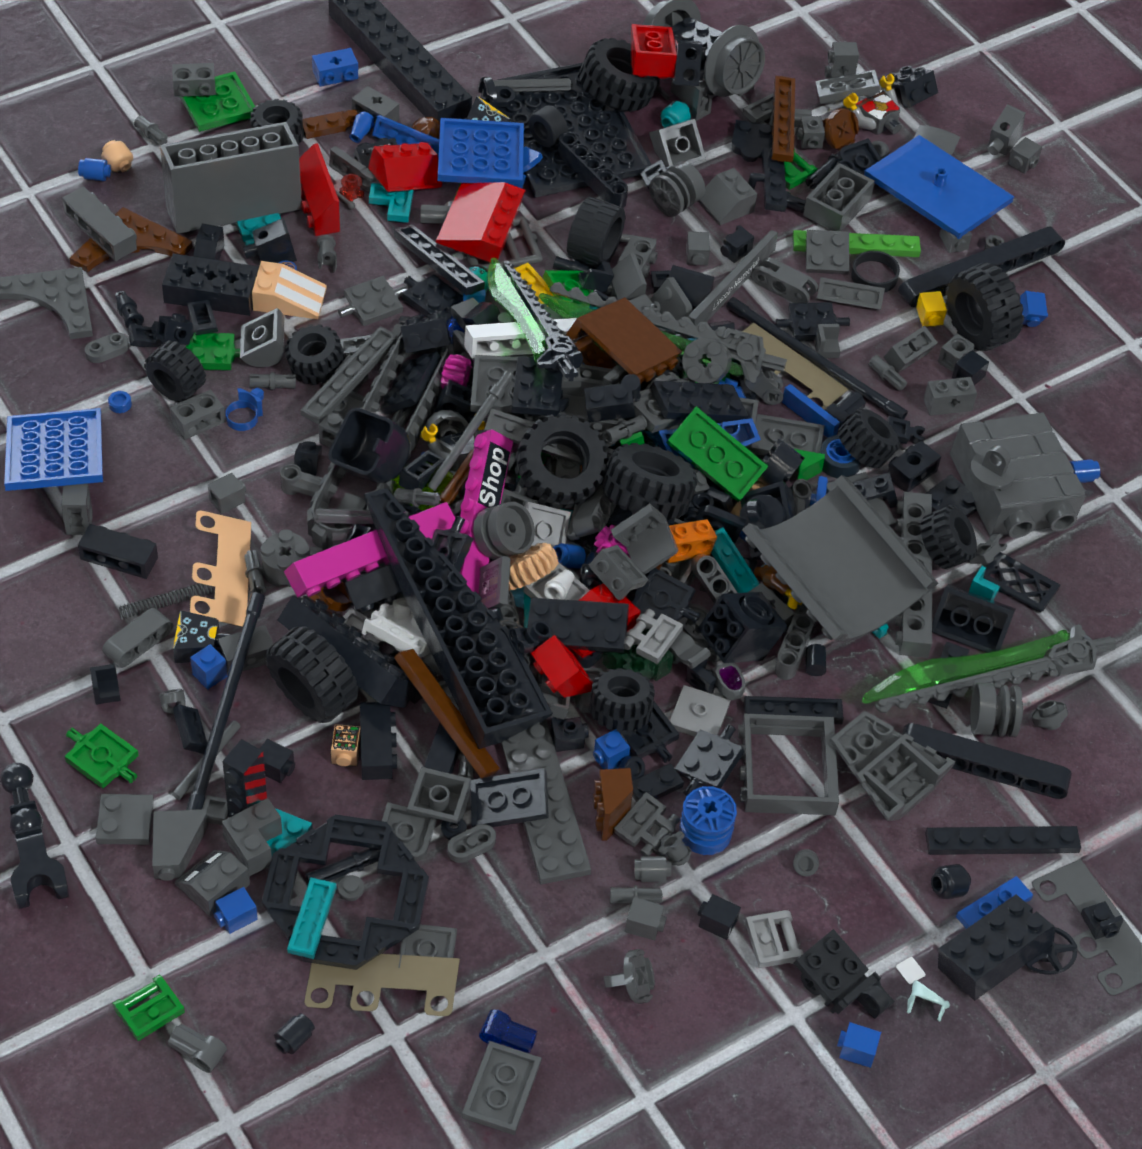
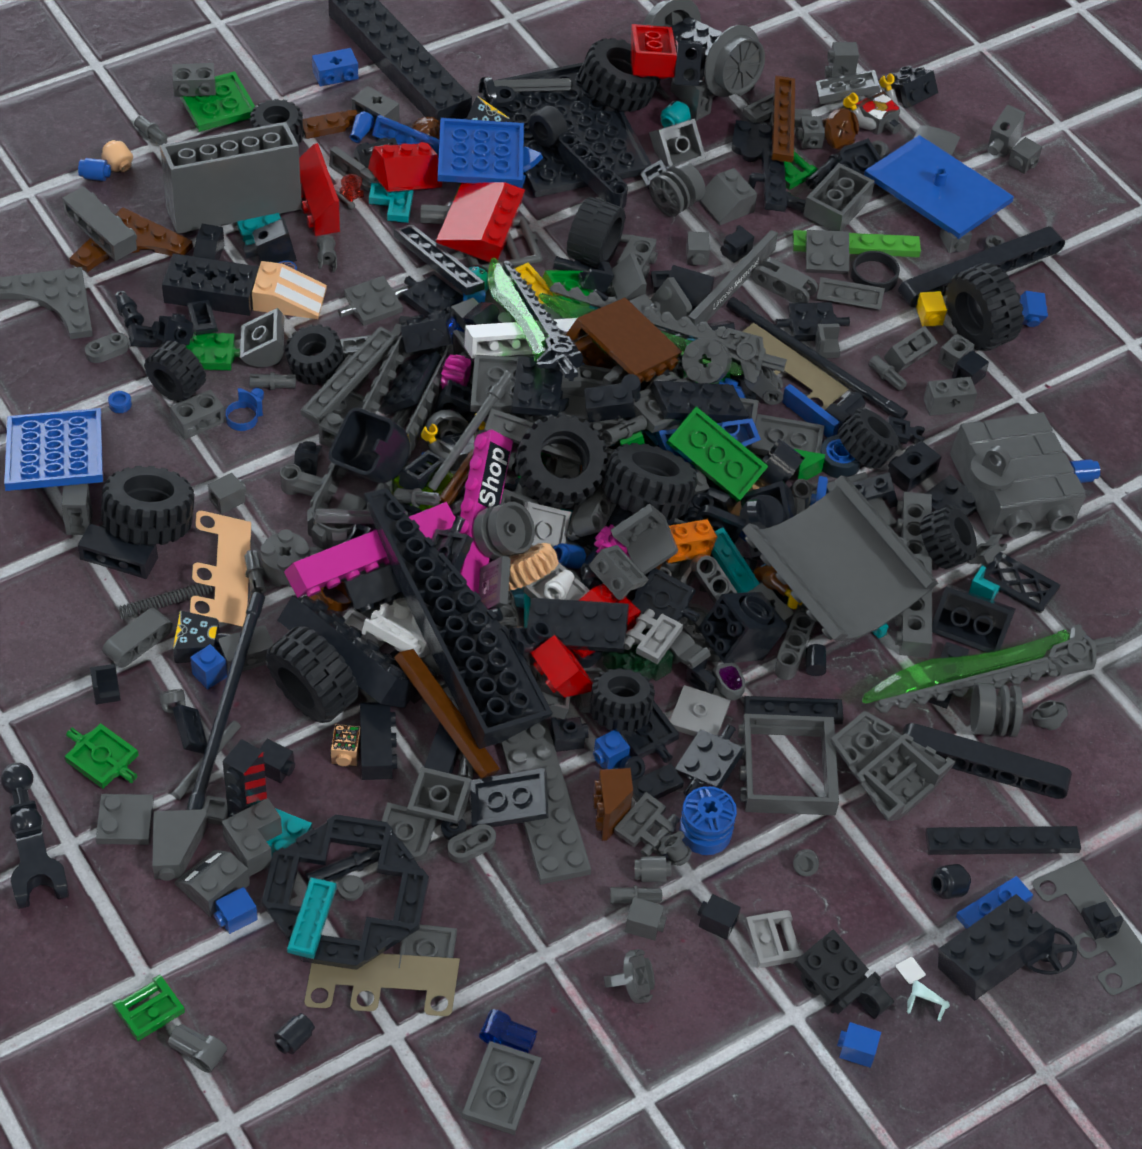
none -> black tyre [101,466,195,546]

